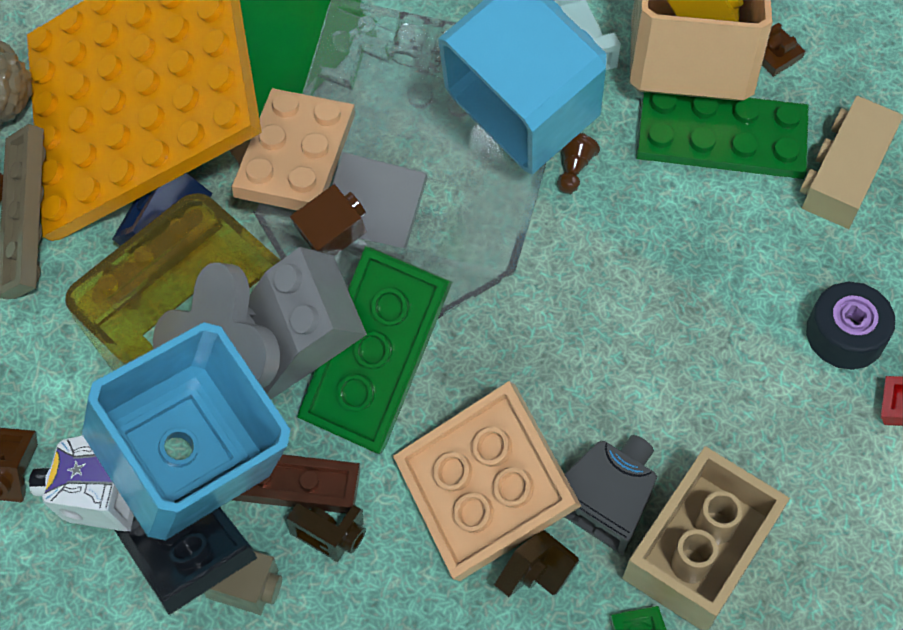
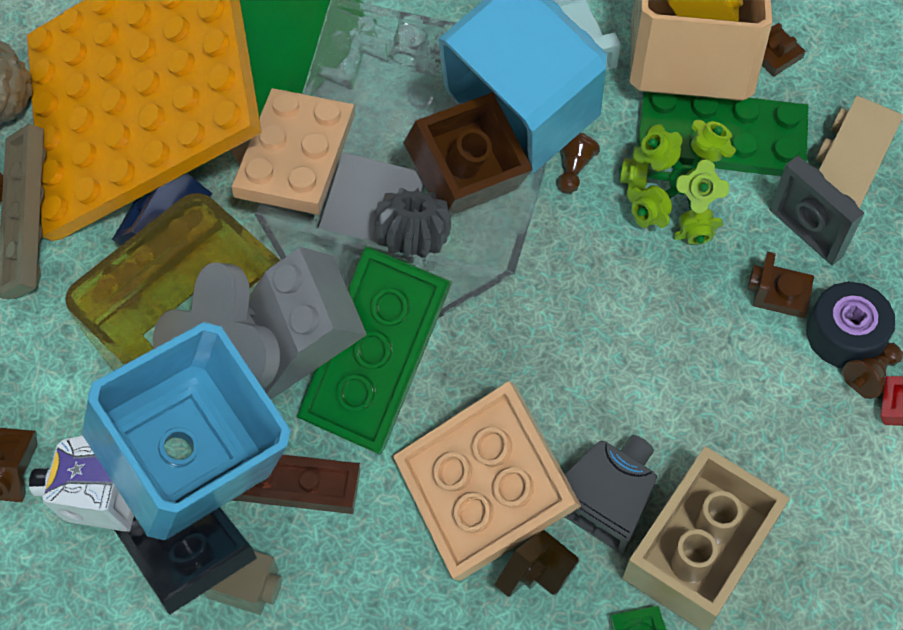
dark brown bracket [286,503,366,563] -> none
reddish brown brick [290,183,367,256] -> none
none -> dark grey gear [374,188,452,259]
none -> reddish brown brick [403,92,533,216]
none -> lime plant [618,120,736,245]
none -> reddish brown bracket [747,251,814,319]
none -> dark grey plate [769,156,864,266]
none -> reddish brown piece [843,342,903,399]

